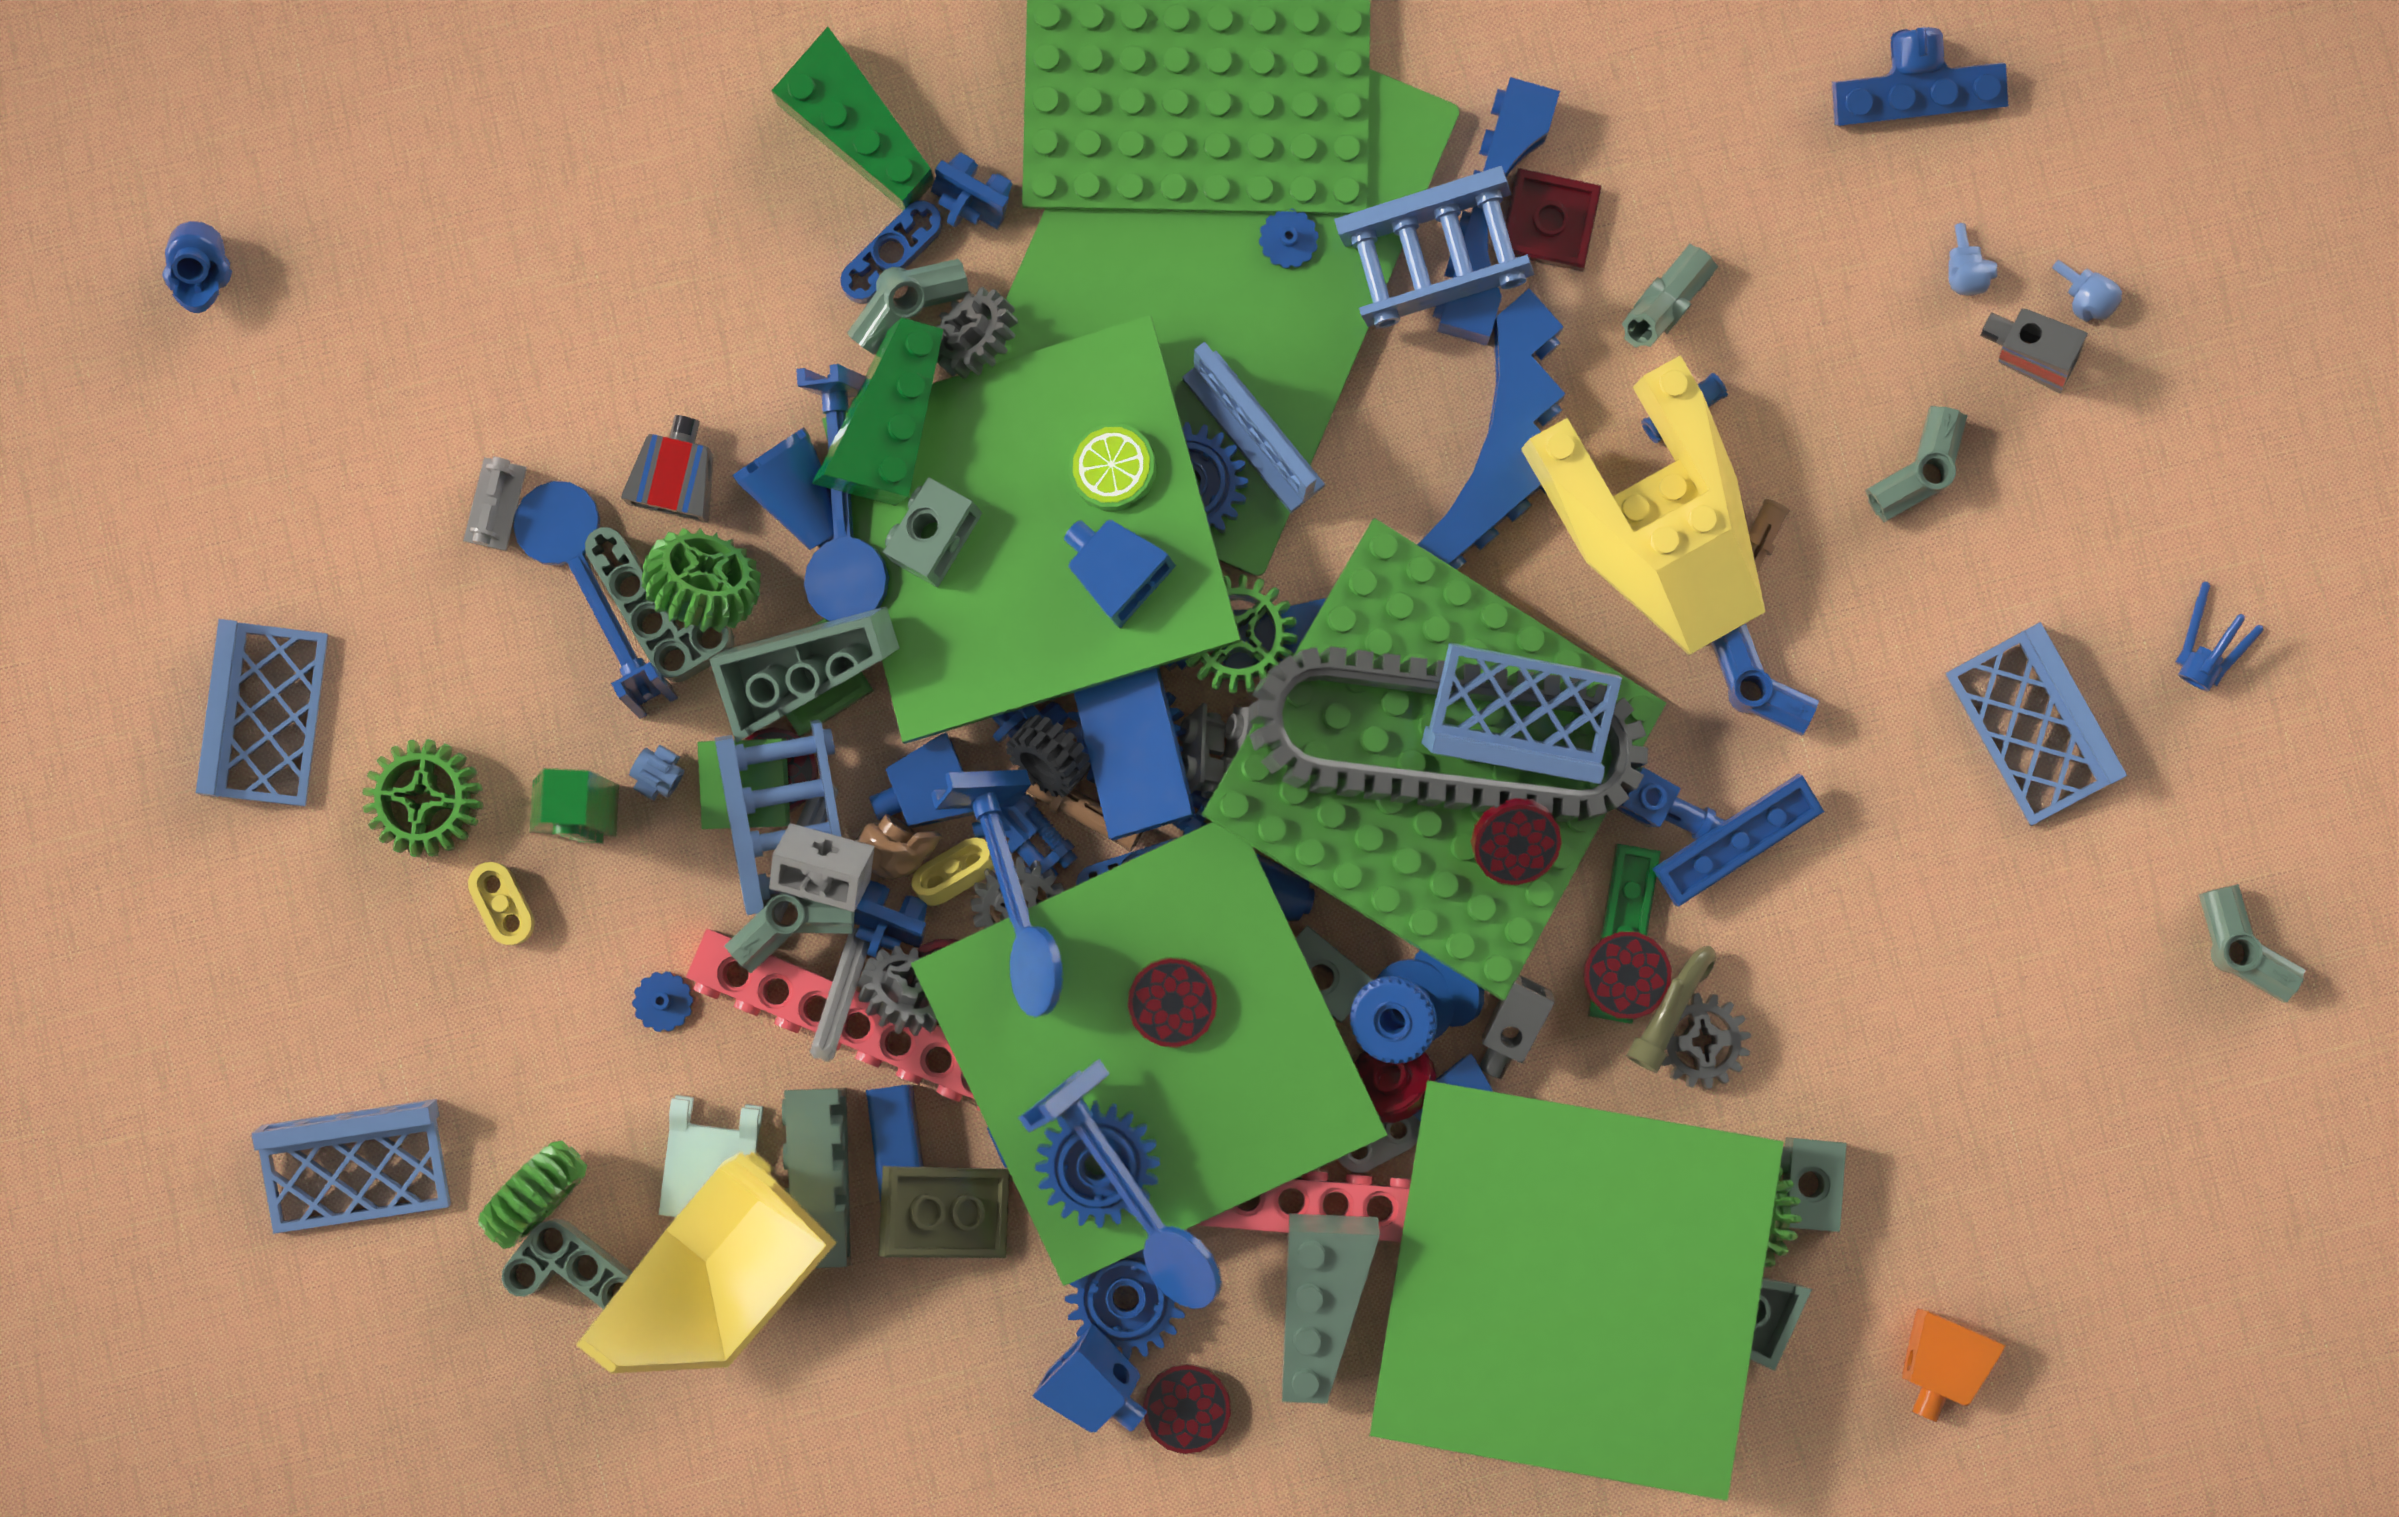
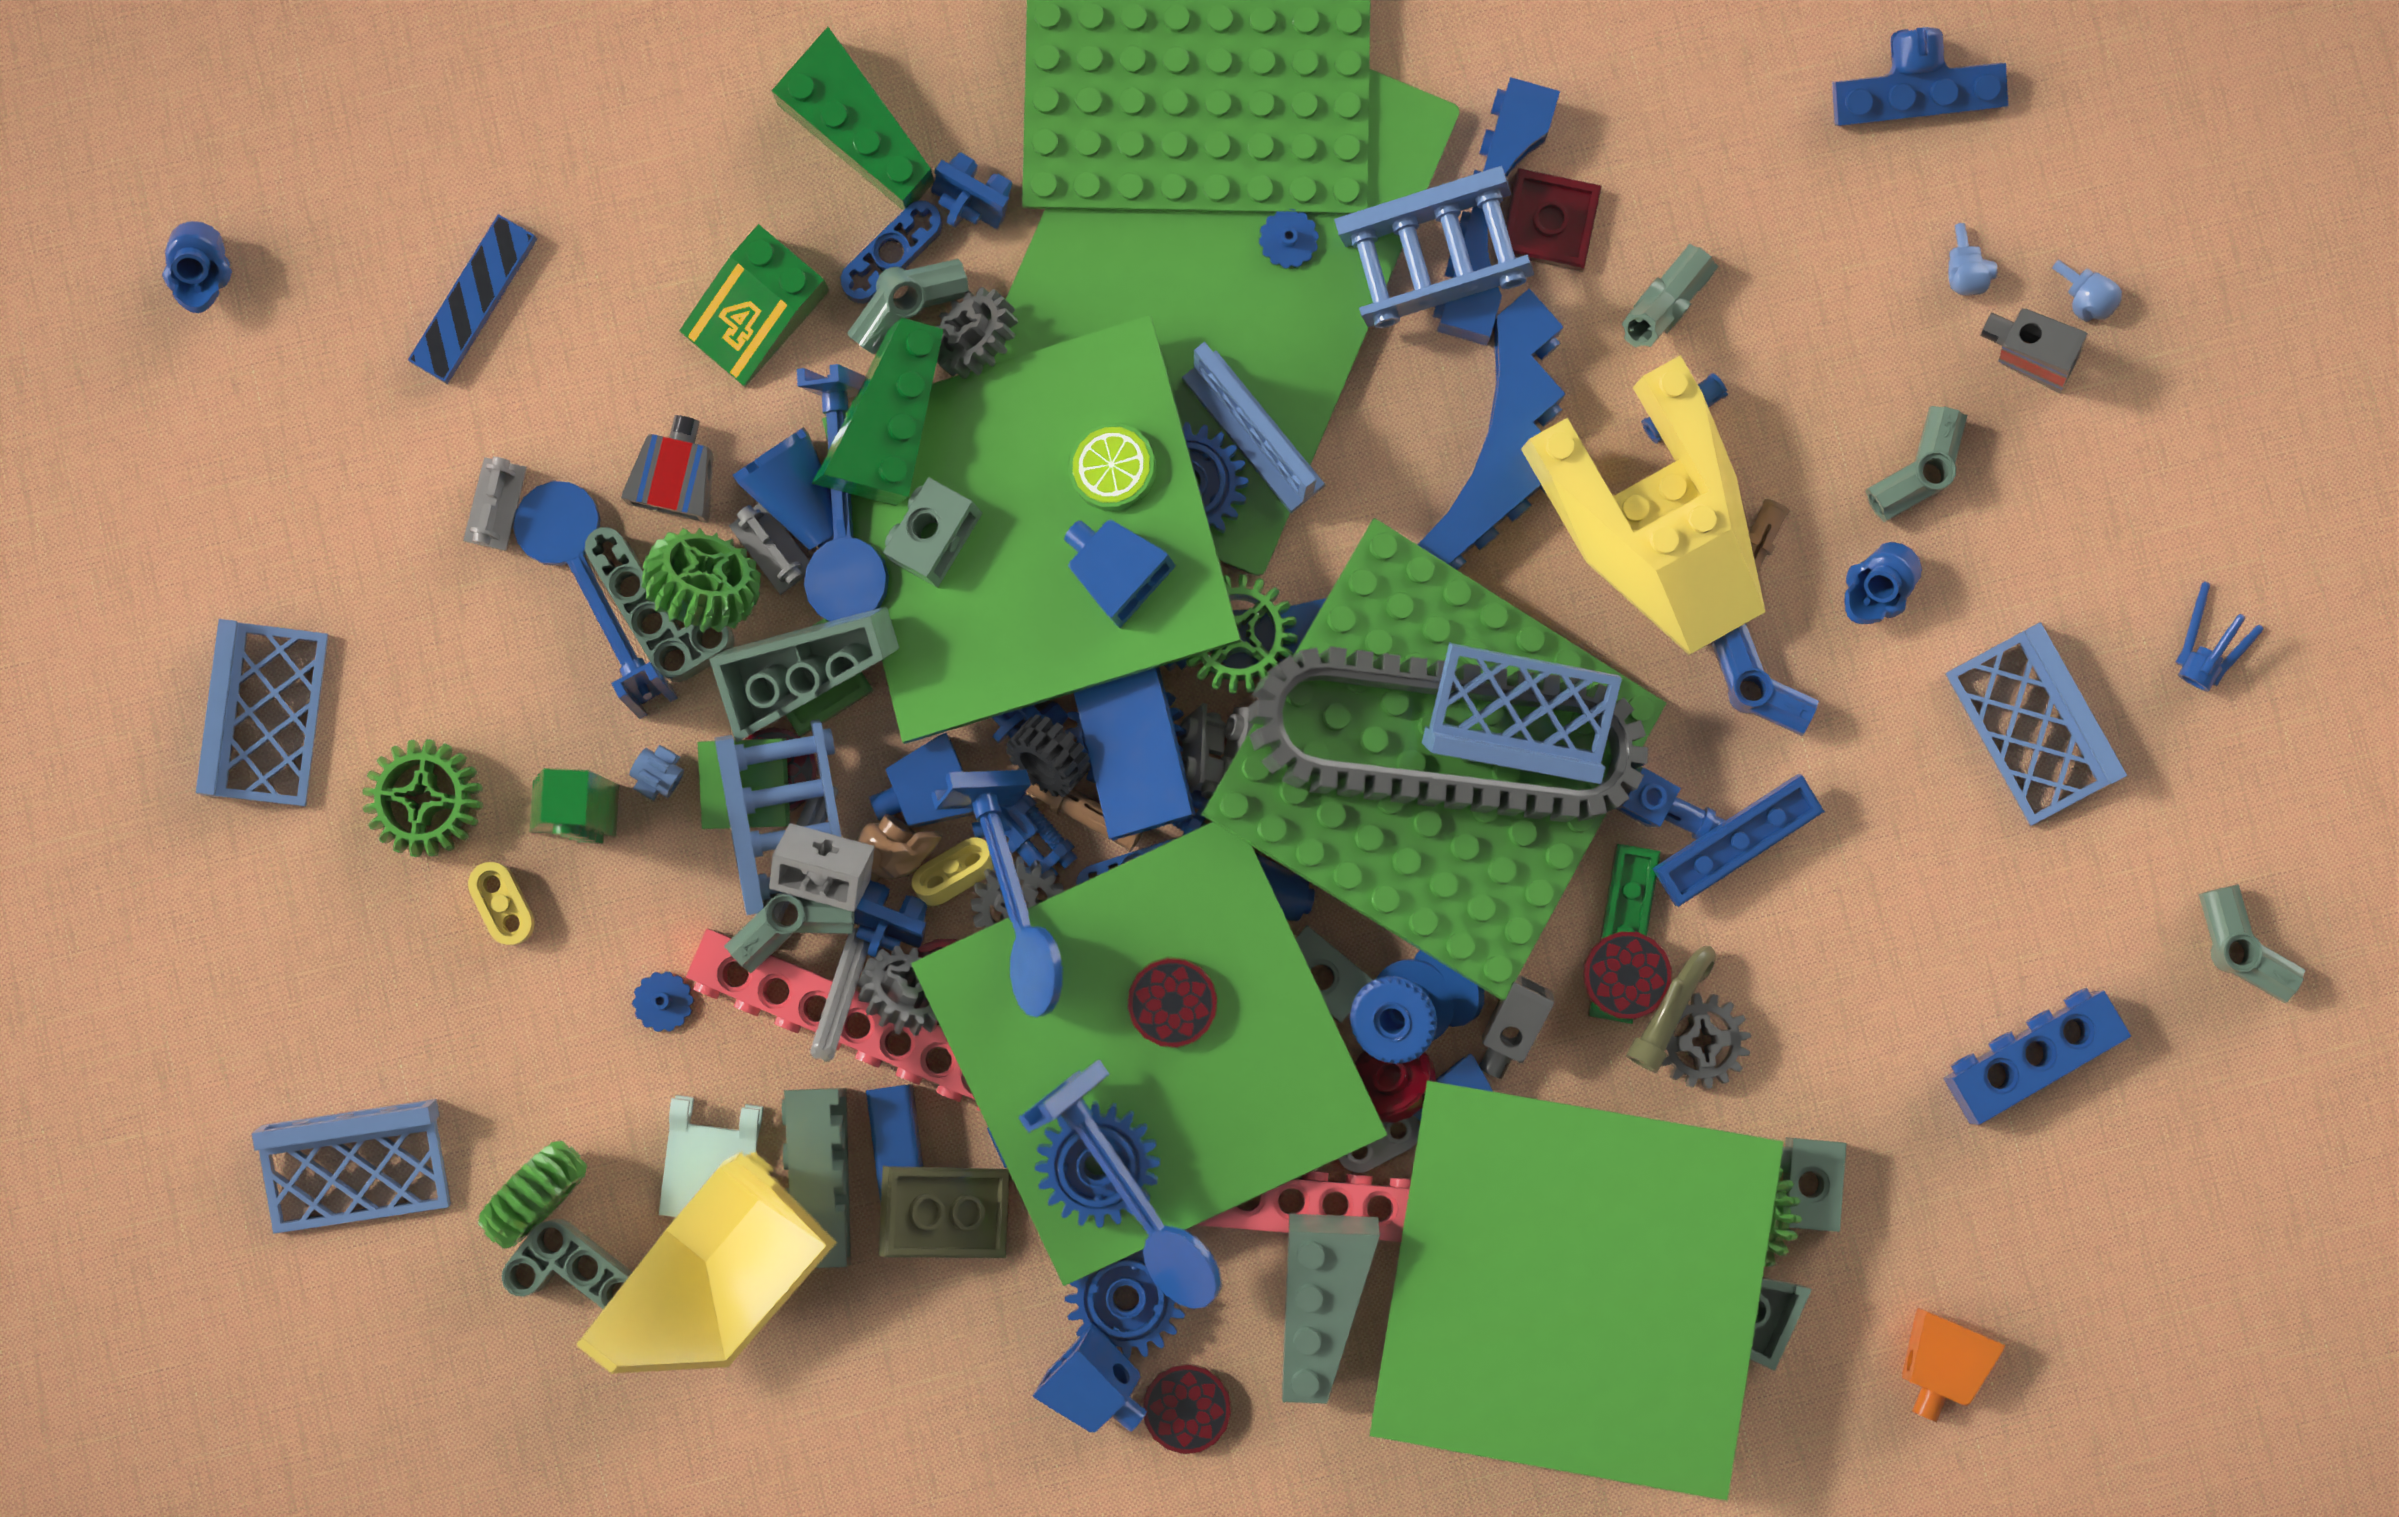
dark red tile [1471,798,1562,885] -> none
none -> blue tile [408,214,537,385]
none -> green slope [679,224,830,387]
none -> light grey hinge [729,504,810,595]
none -> blue head [1844,542,1922,624]
none -> blue brick [1943,987,2132,1125]

